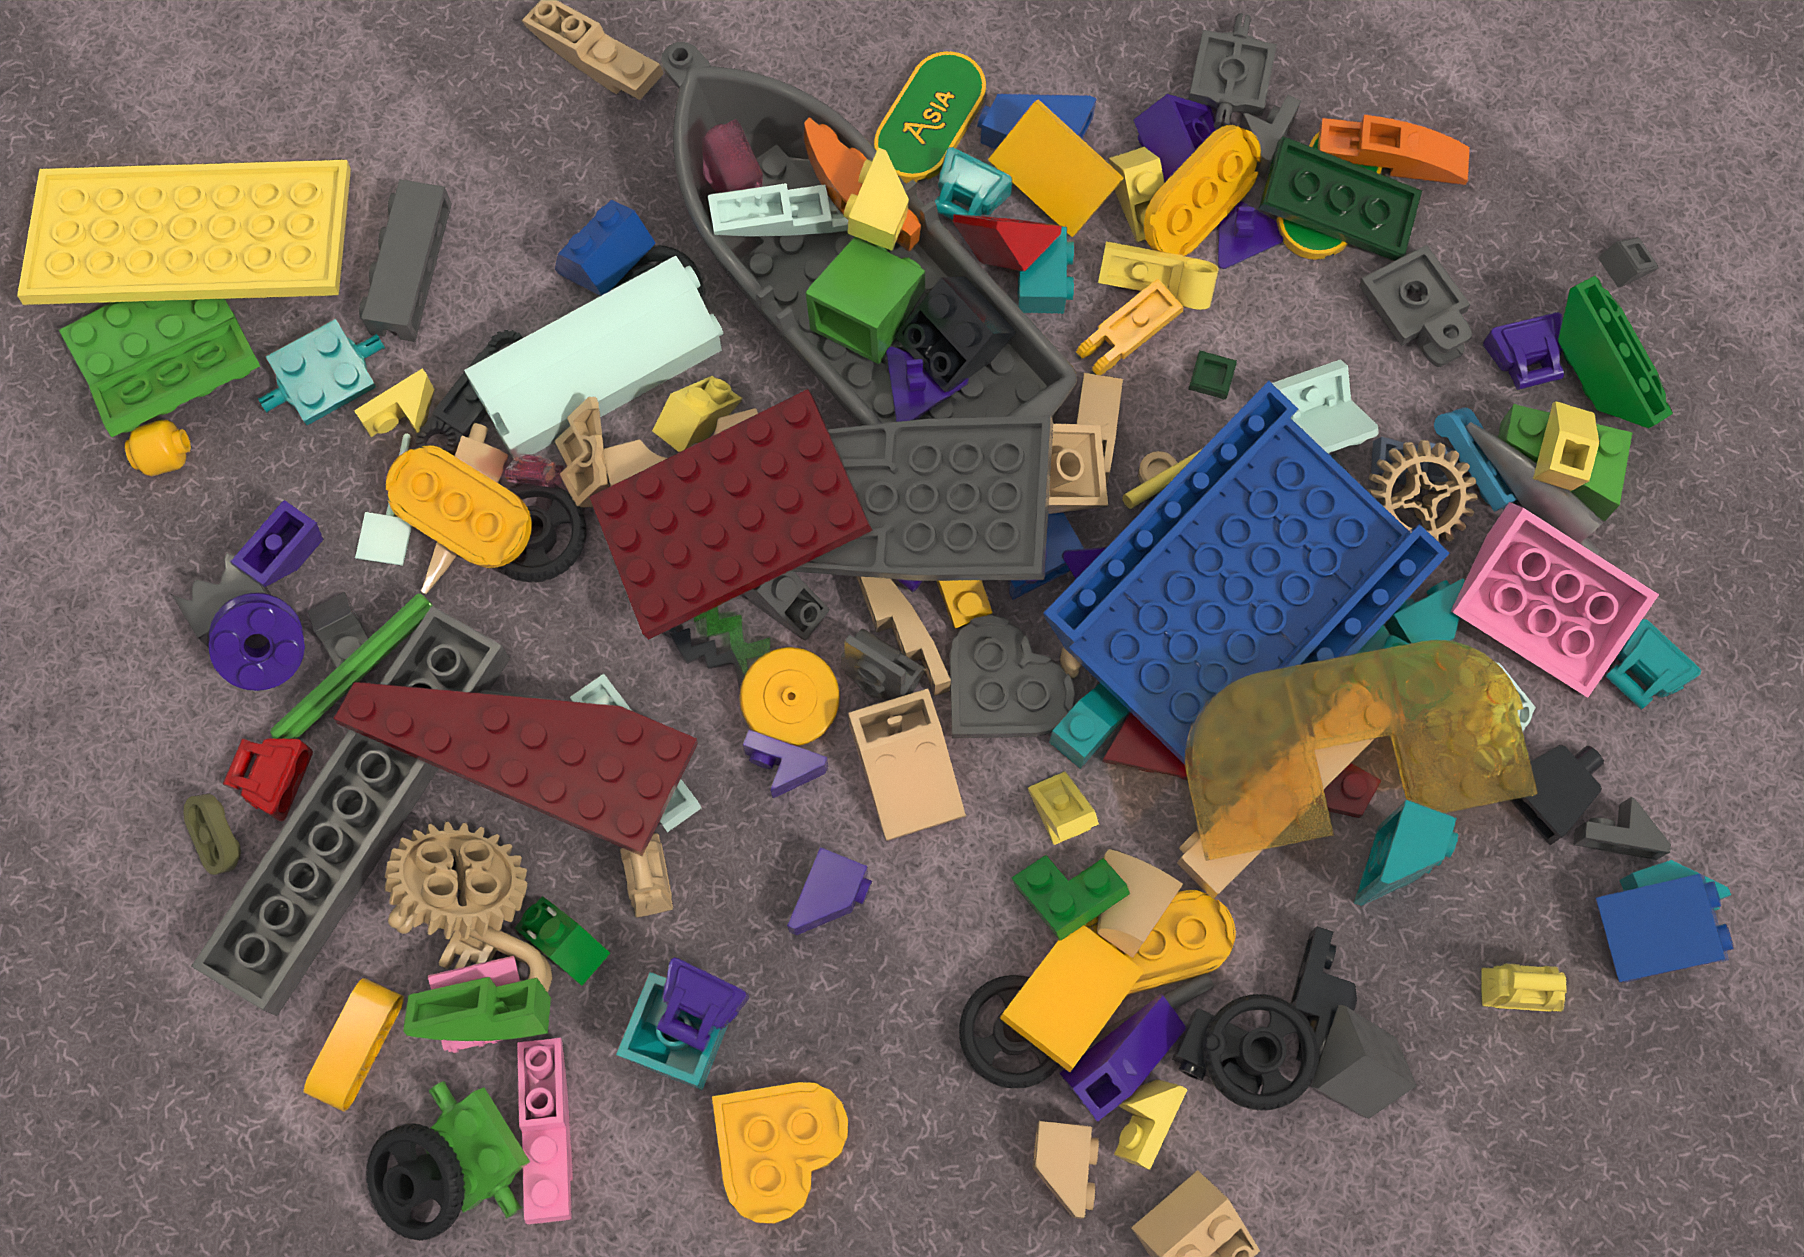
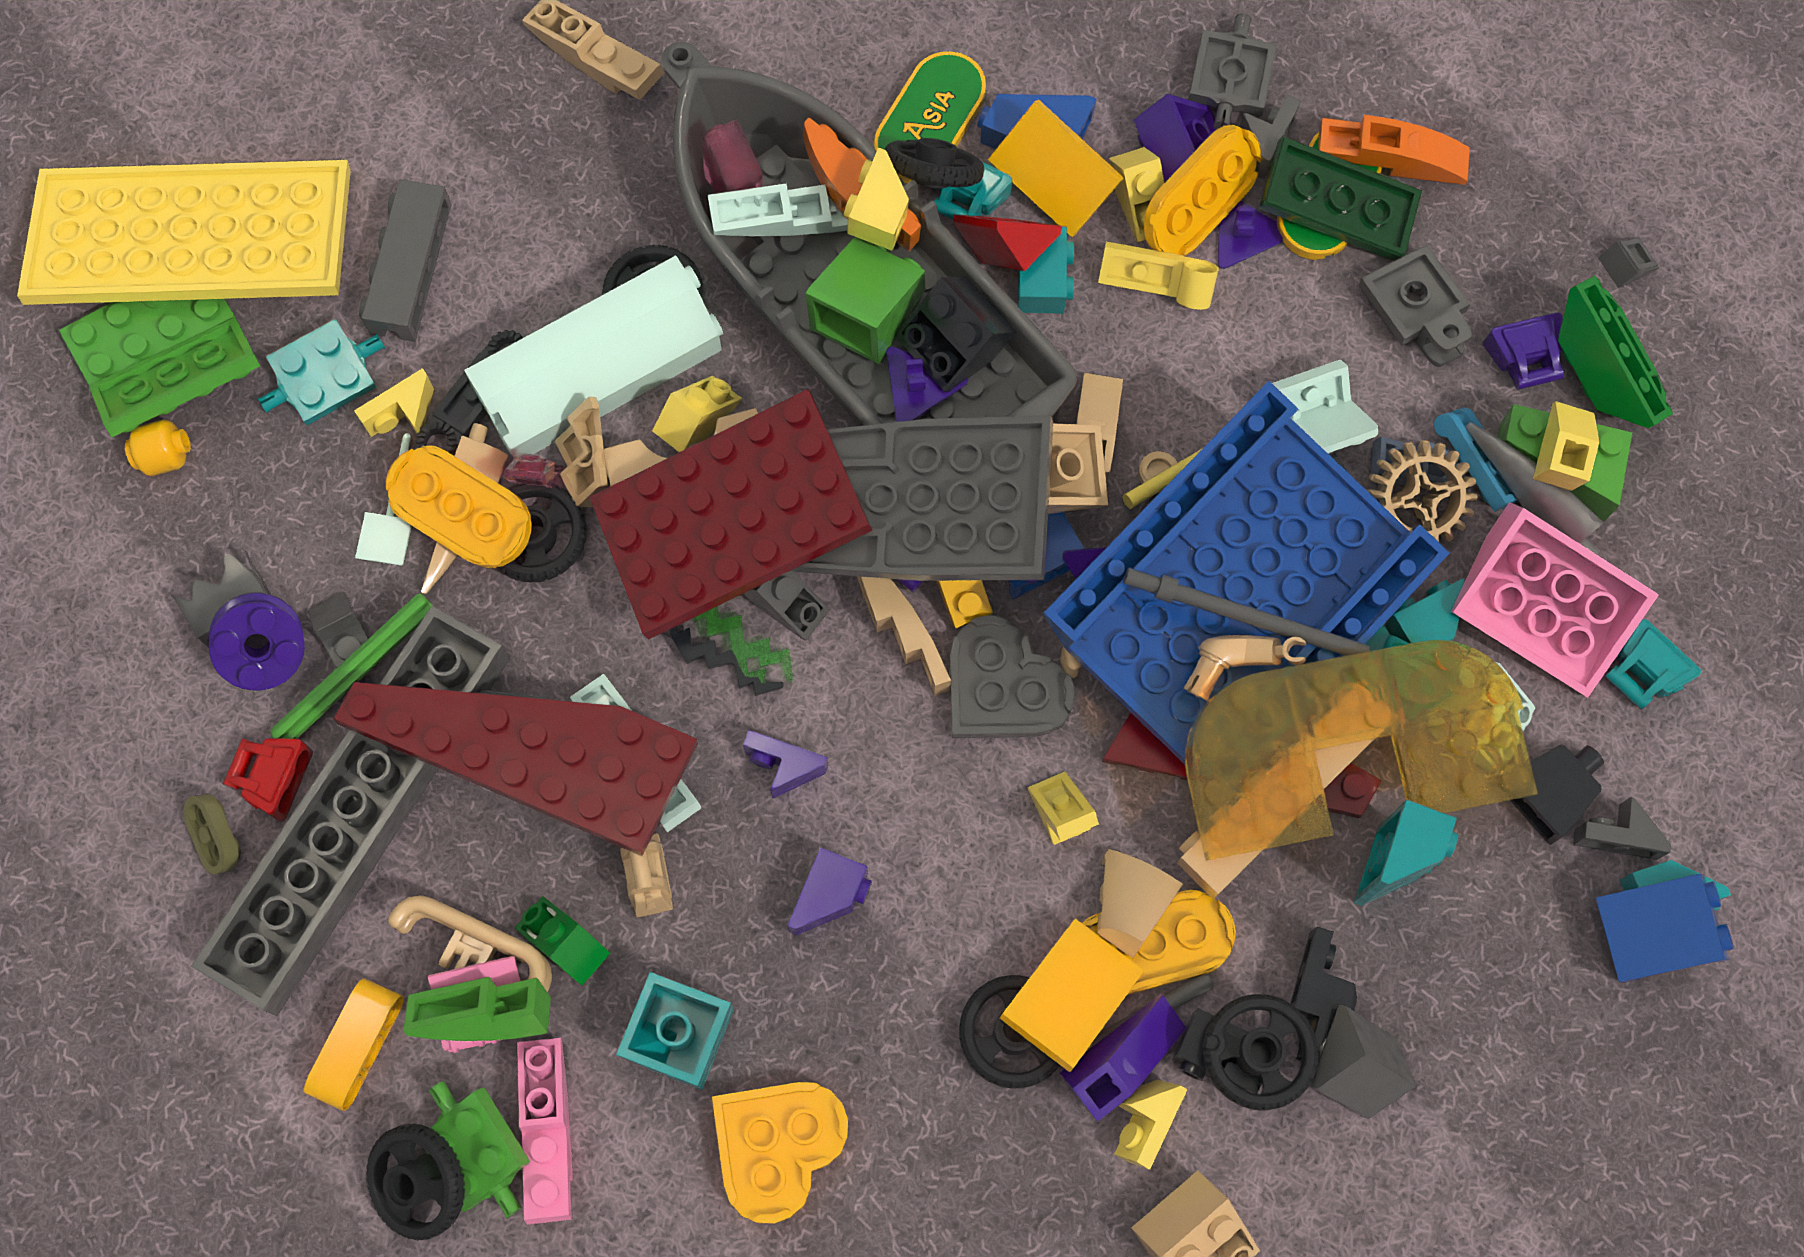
dark purple slope [230,500,324,588] -> none
tan gear [385,822,528,940] -> none
blue slope [555,200,656,296] -> none
dark purple piece [657,957,750,1052] -> none
yellow wheel [739,647,840,746] -> none
dark grey piece [841,629,926,701] -> none
tan slope [848,689,966,841] -> none
green plate [1012,855,1130,941] -> none
tan slope [1033,1121,1099,1219] -> none
teal slope [1049,683,1130,769] -> none
yellow hinge [1076,279,1184,375] -> none
dark green tile [1188,350,1237,400] -> none
light yellow piece [1481,964,1567,1011] -> none
none -> black wheel [885,138,984,188]
none -> dark grey bar [1123,568,1370,662]
none -> tan arm [1183,635,1307,701]

